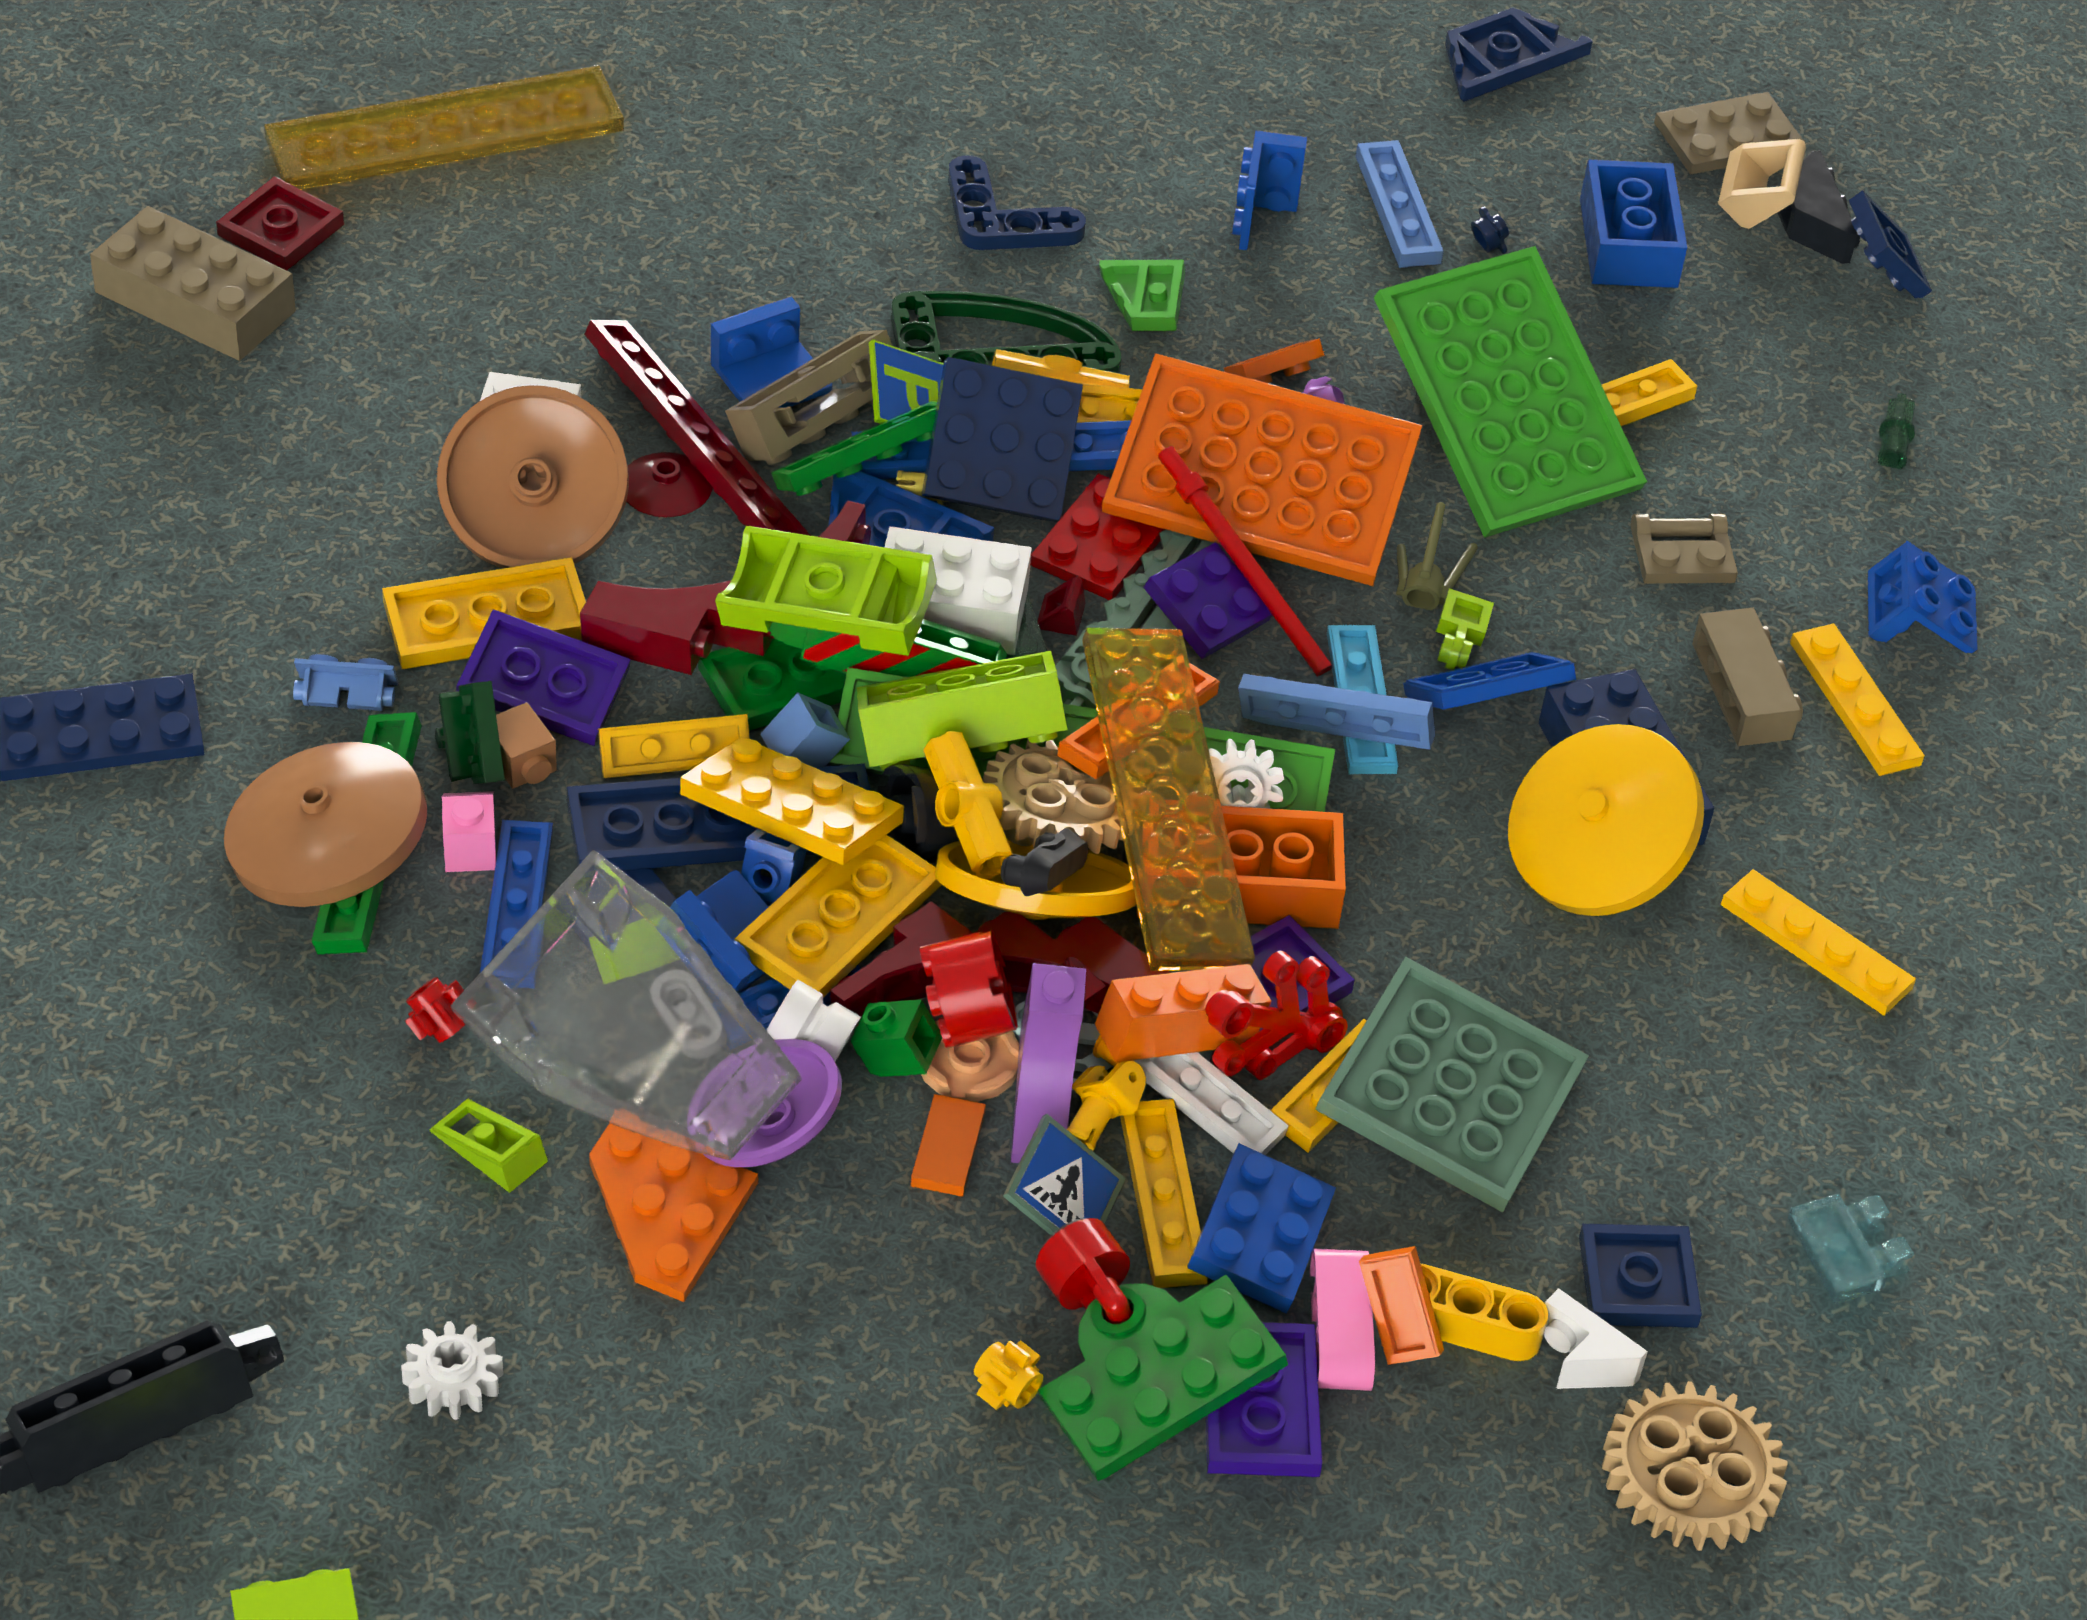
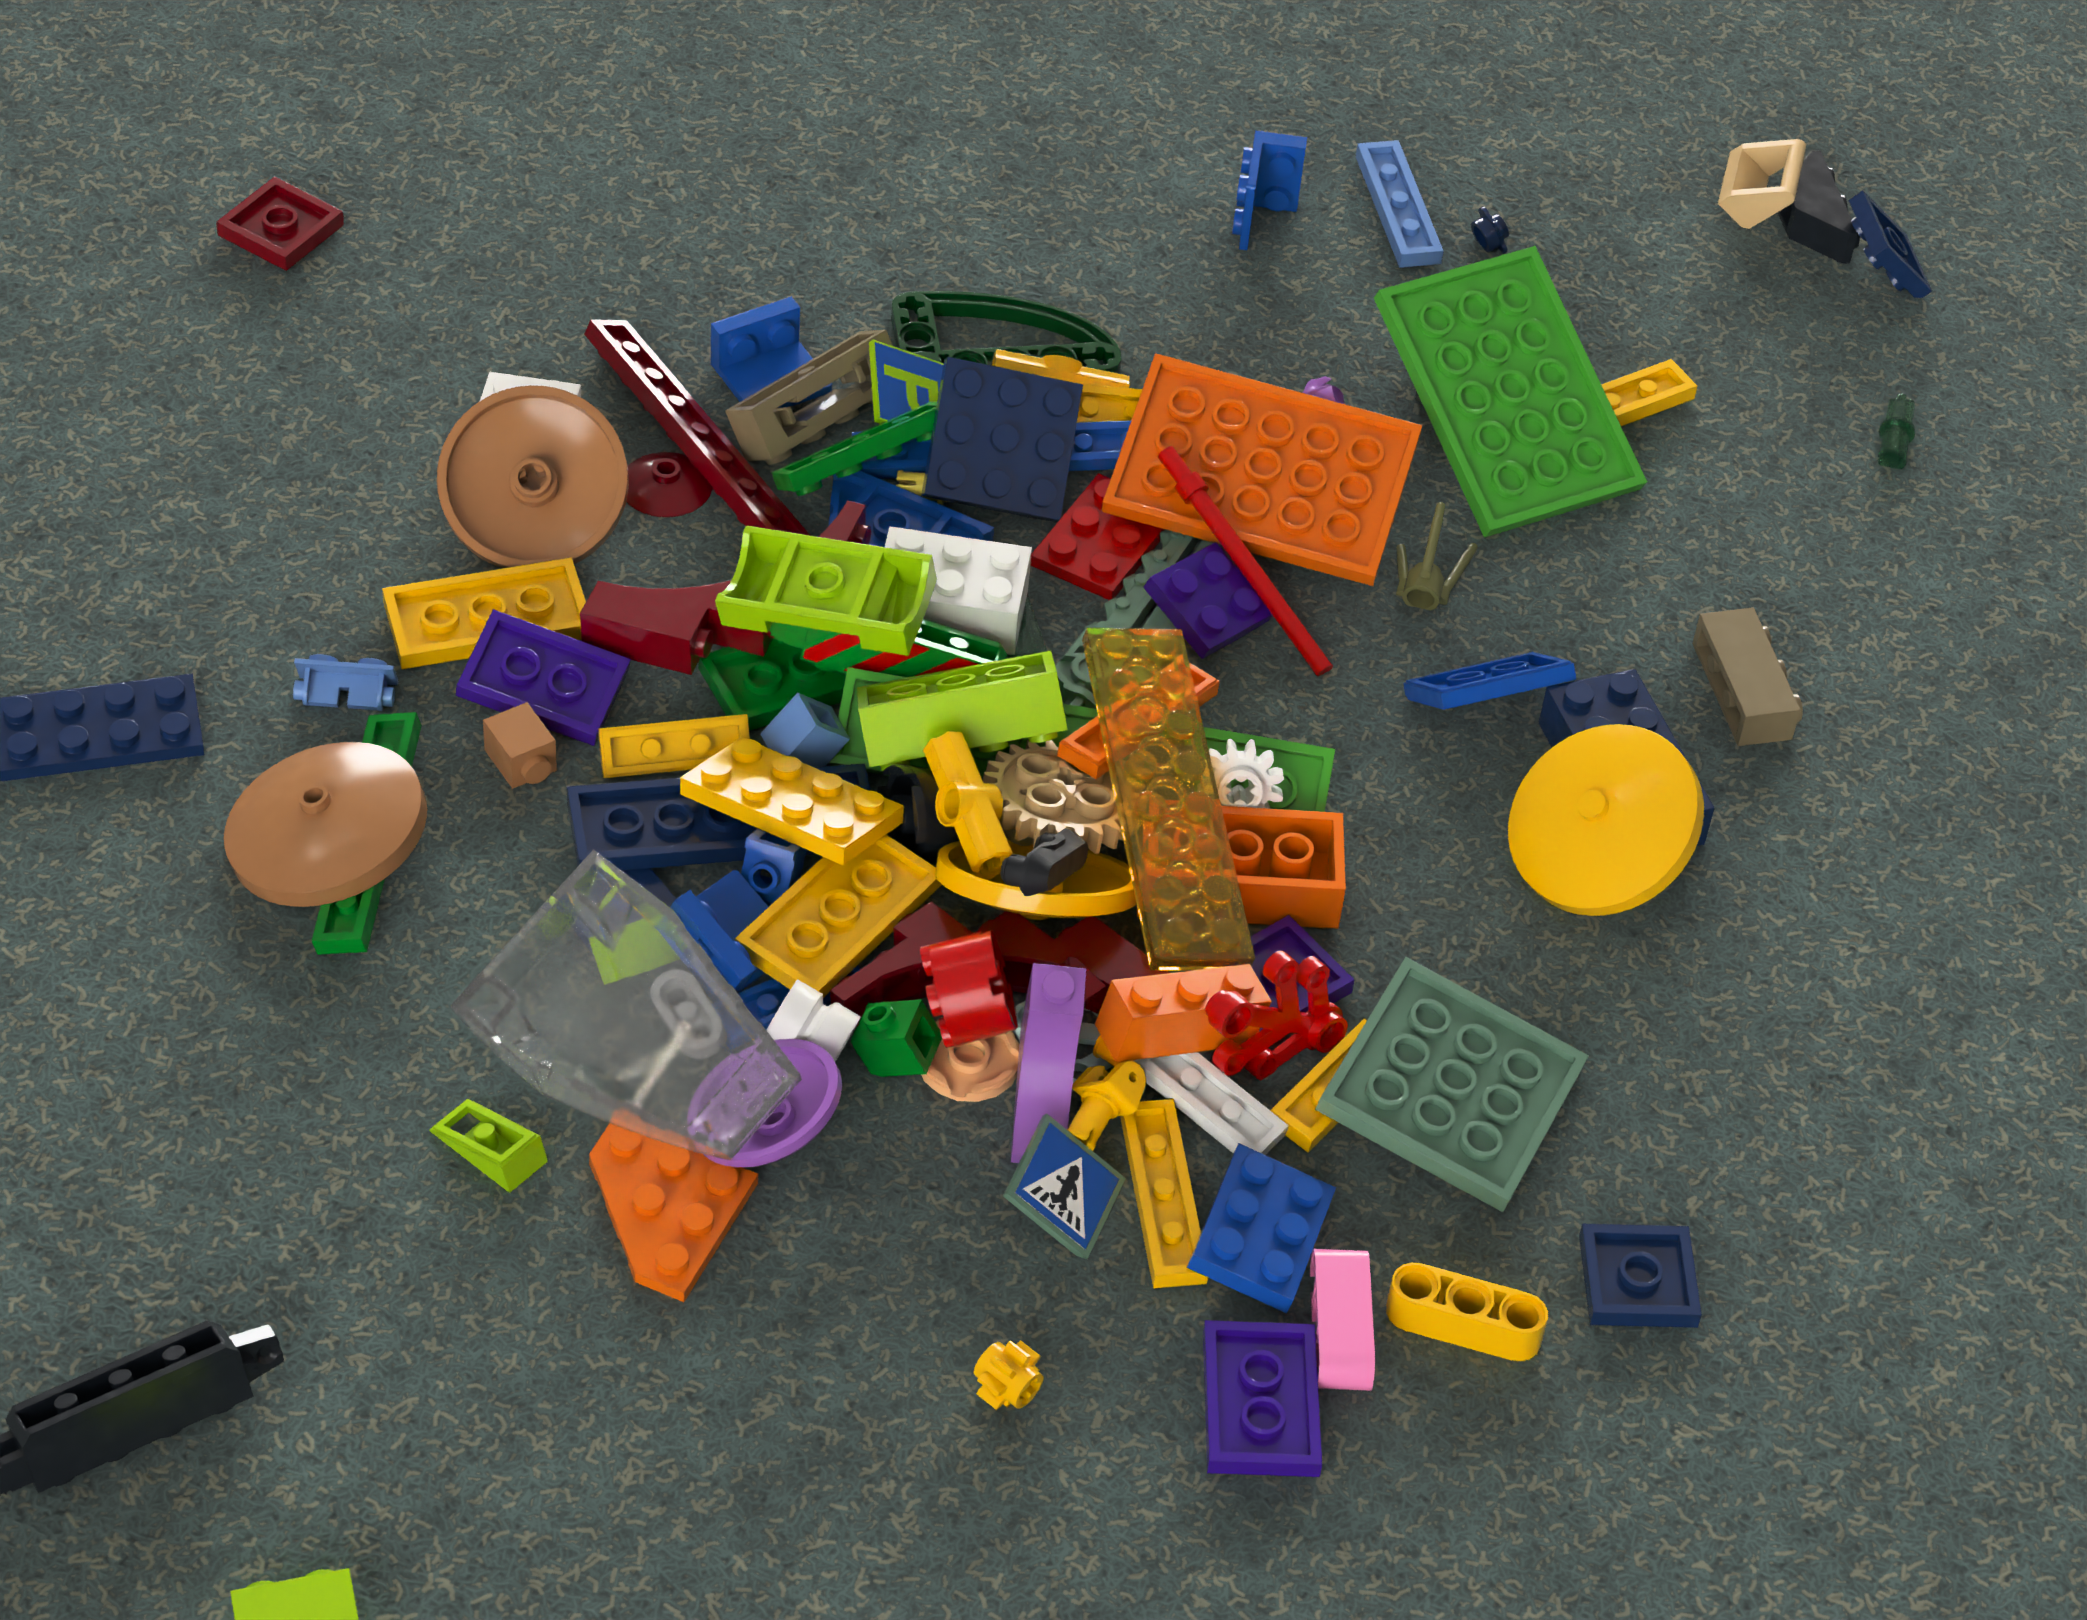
dark tan brick [90,206,296,361] -> none
clear yellow plate [264,65,624,189] -> none
white gear [401,1321,503,1420] -> none
red gear [405,977,471,1043] -> none
dark green slope [435,681,505,784] -> none
bright pink slope [442,791,496,872] -> none
blue tile [479,820,553,986] -> none
orange tile [911,1094,986,1197] -> none
dark blue beam [948,155,1086,250] -> none
dark red slope [1036,576,1086,636] -> none
green plate [1036,1218,1288,1481] -> none
bright green wing [1099,260,1185,331] -> none
orange plate [1224,338,1325,383] -> none
medium blue plate [1238,674,1435,750] -> none
medium azure tile [1327,625,1398,774] -> none
orange tile [1359,1246,1444,1365] -> none
lime plate [1436,588,1494,670] -> none
dark blue wing [1445,7,1593,102] -> none
white slope [1544,1288,1648,1389] -> none
blue brick [1580,160,1687,288] -> none
tan gear [1602,1382,1788,1551] -> none
dark tan plate [1631,513,1738,584] -> none
dark tan plate [1654,92,1804,175] -> none
yellow plate [1721,869,1916,1016] -> none
clear light blue plate [1788,1194,1914,1304] -> none
yellow plate [1790,623,1925,776] -> none
blue bracket [1868,541,1977,653] -> none

